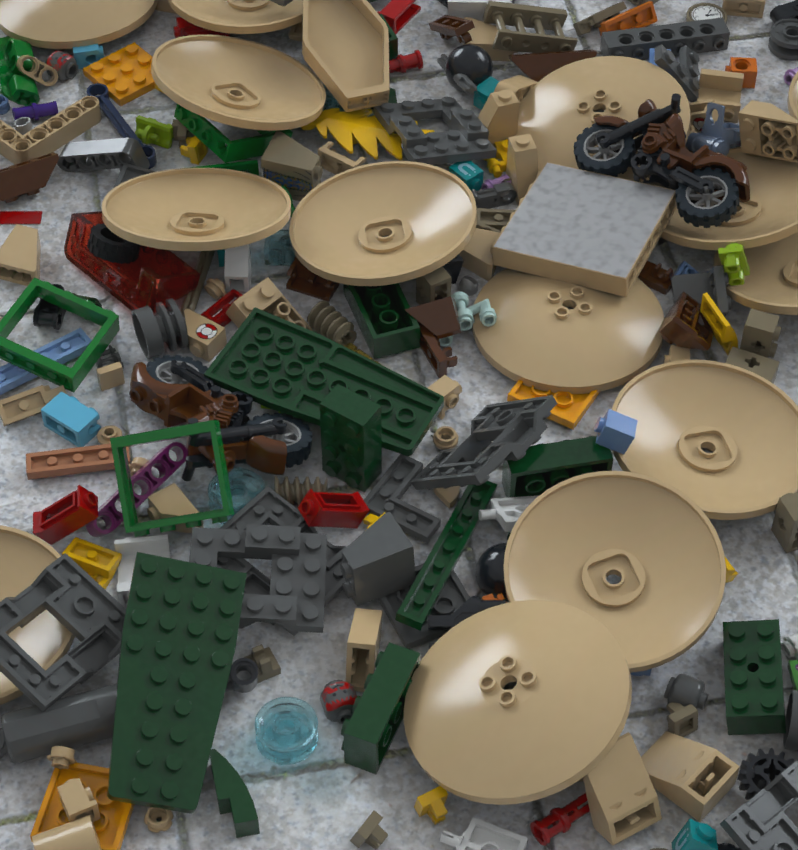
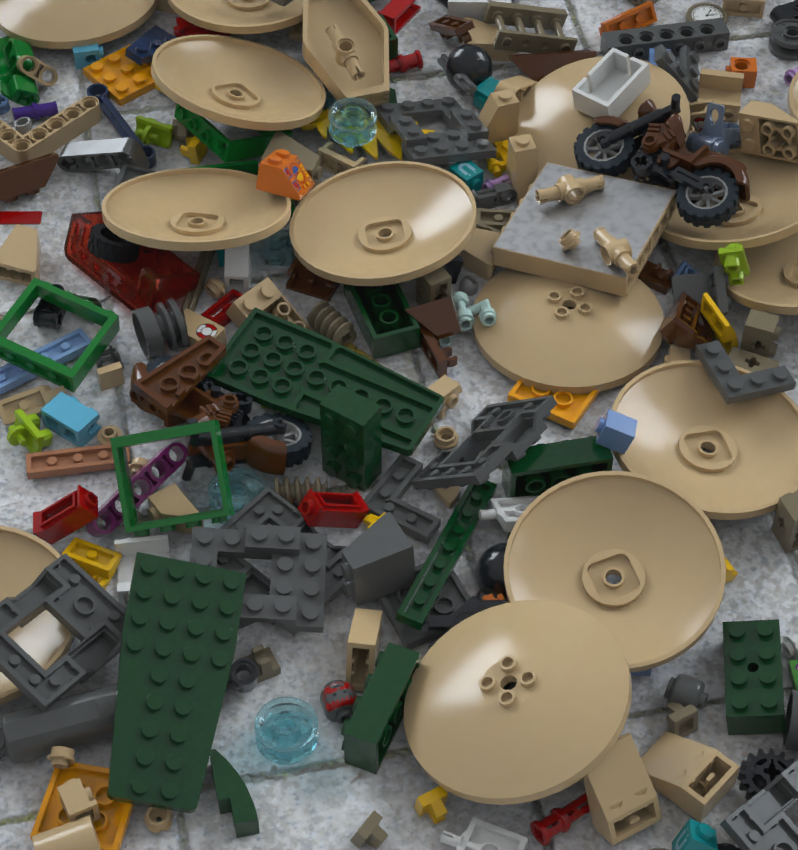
dark grey head [45,51,78,82] -> none
dark tan hinge [573,1,627,36] -> none
none -> lime hips [7,409,53,453]
none -> dark blue wing [125,25,177,65]
none -> reddish brown wing [133,335,227,416]
none -> orange slope [256,149,315,201]
none -> tan pin [325,23,365,81]
none -> clear light blue wheel [328,97,377,148]
none -> tan pin [535,174,605,205]
none -> tan plate [558,228,581,251]
none -> white piece [572,48,651,118]
none -> tan pin [593,227,640,277]
none -> dark grey plate [695,340,796,404]

